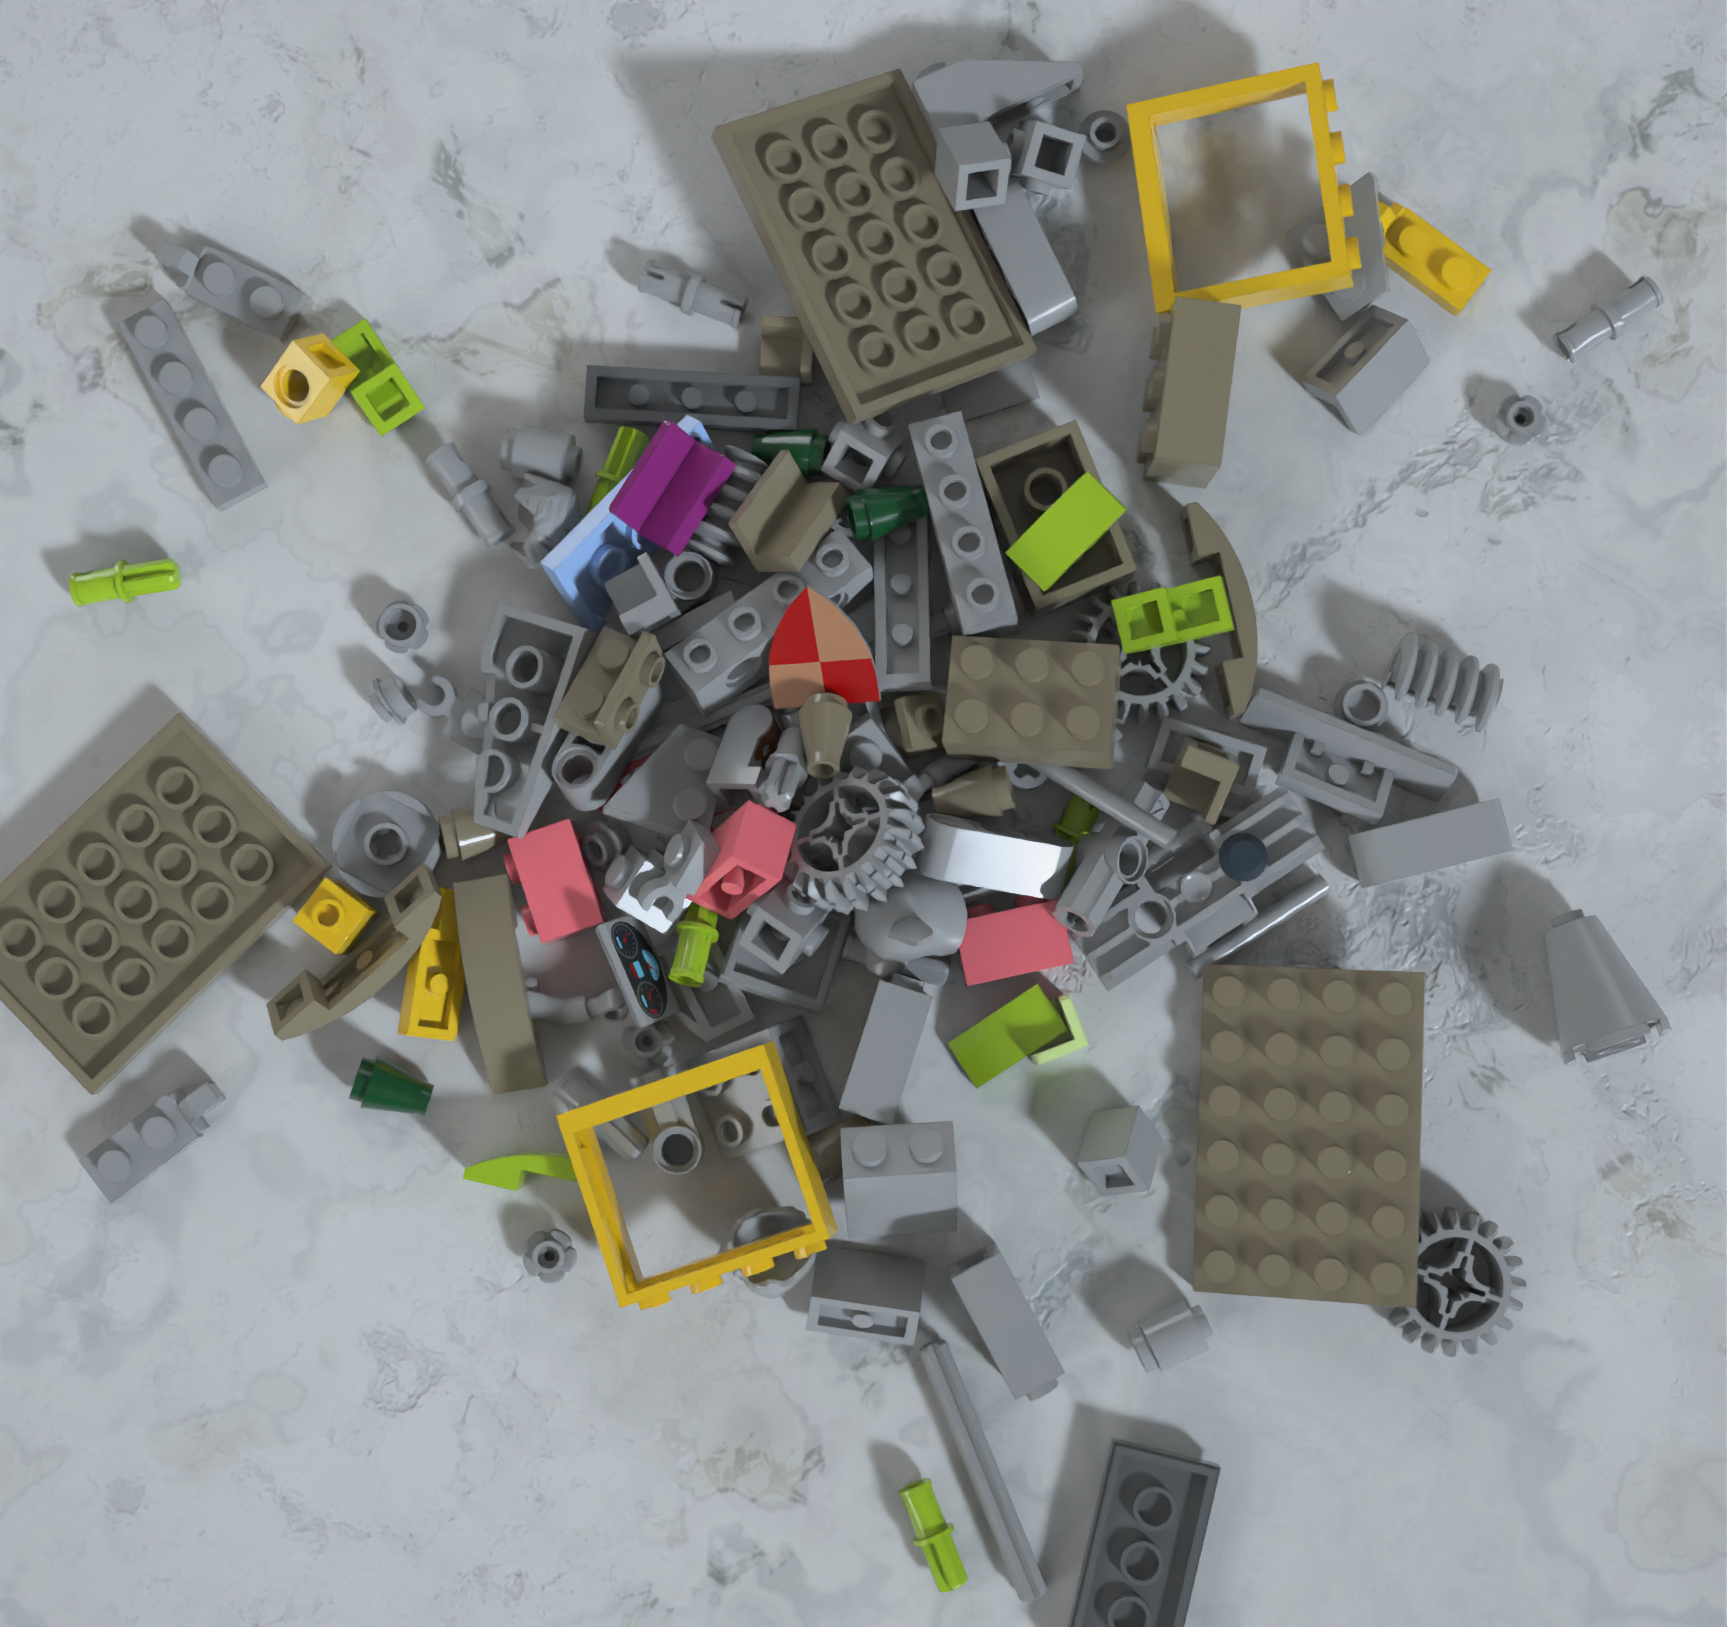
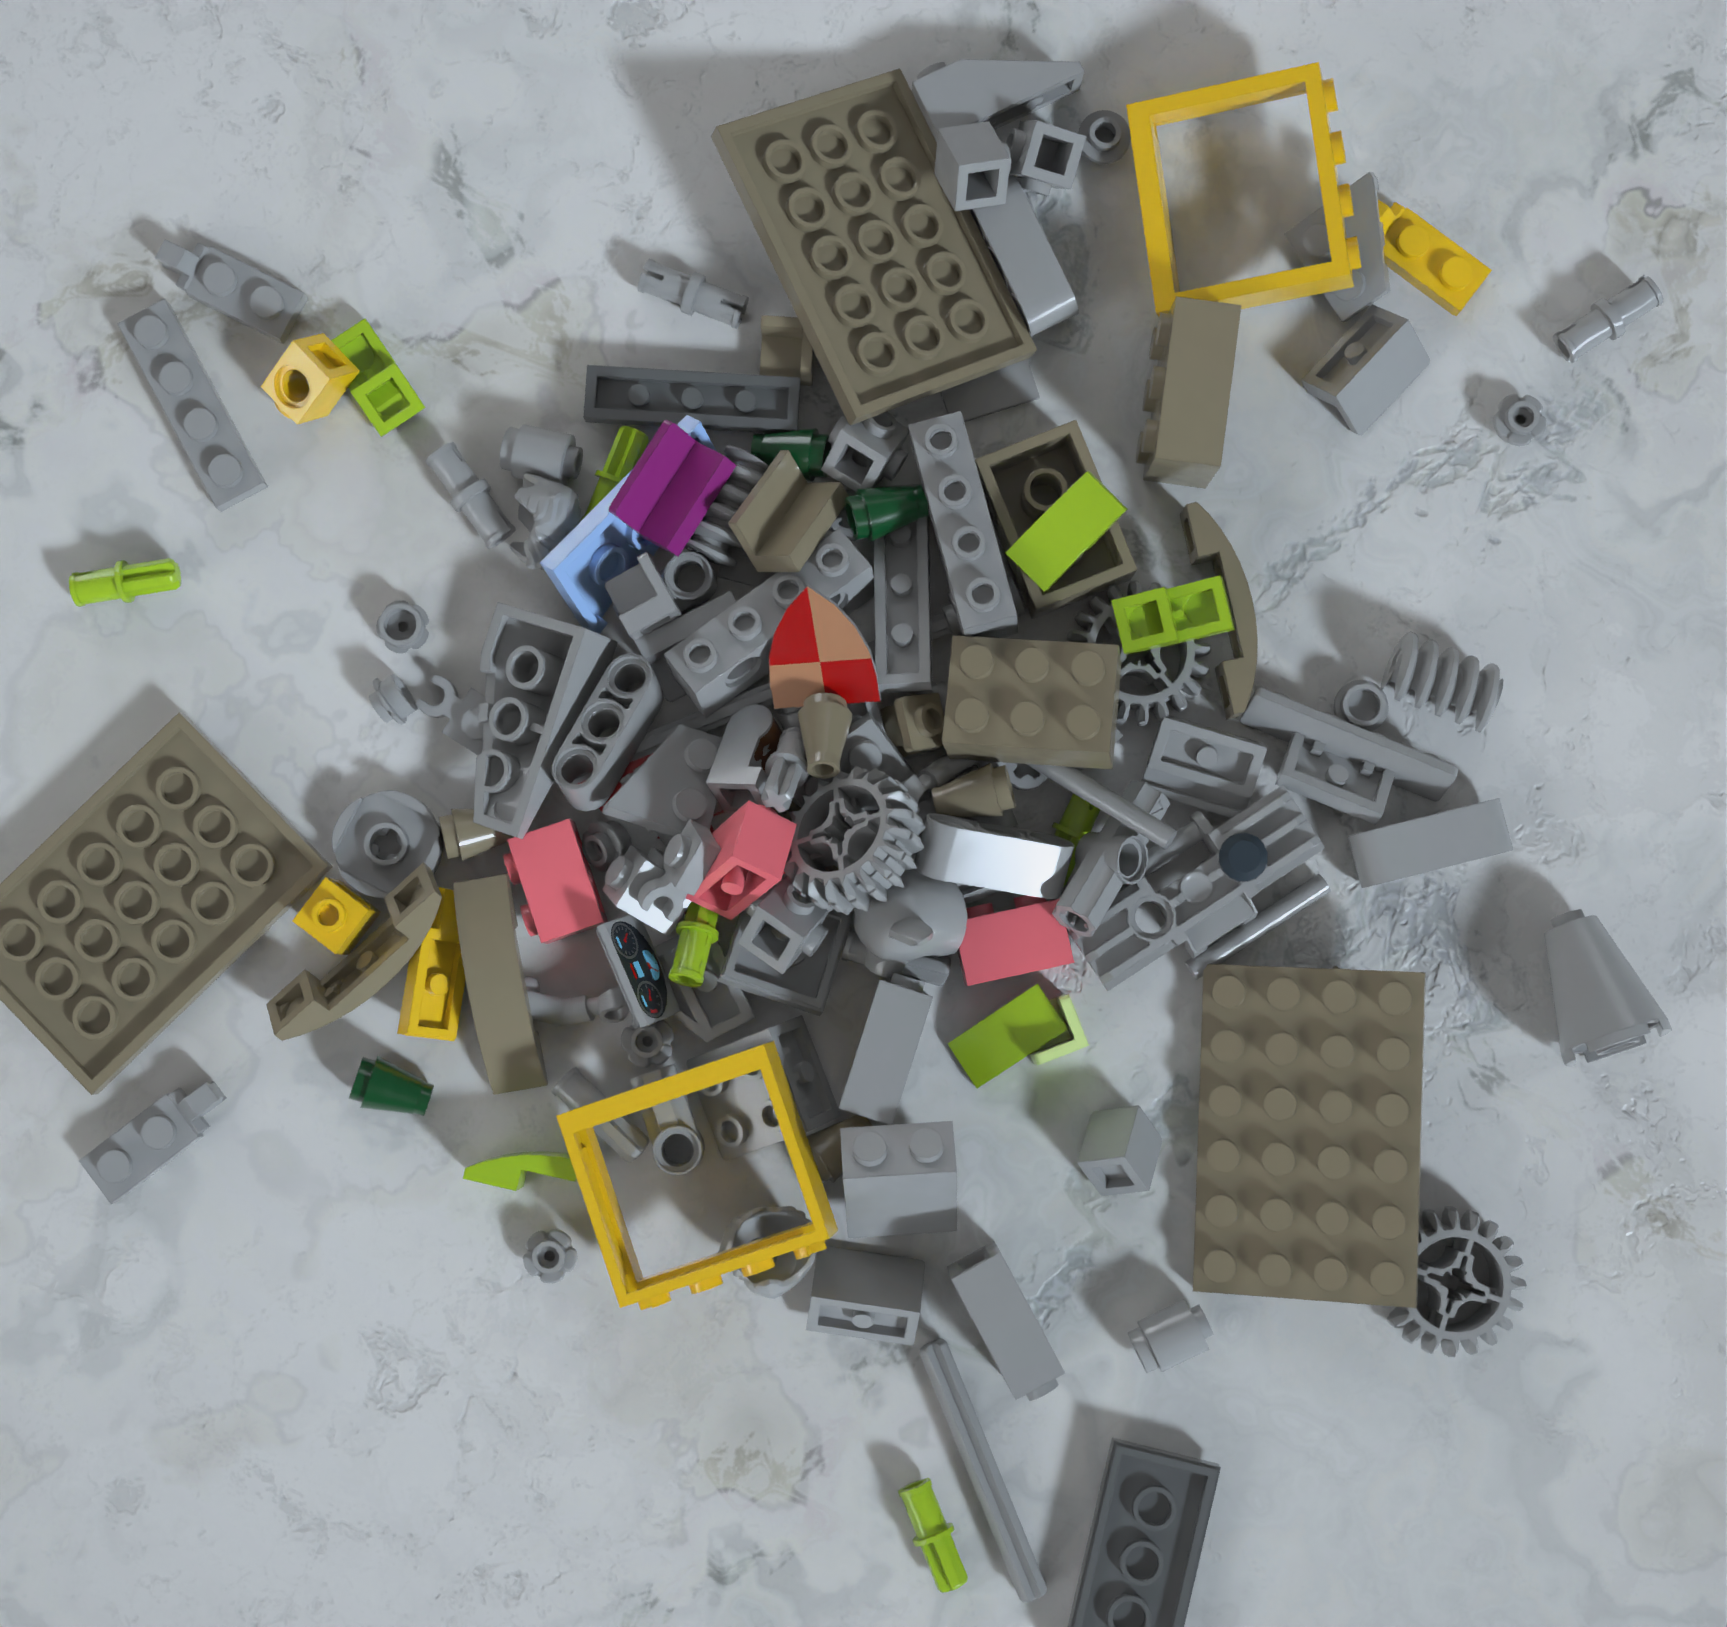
dark tan bracket [553,627,665,750] -> none
dark tan panel [1163,736,1240,825] -> none

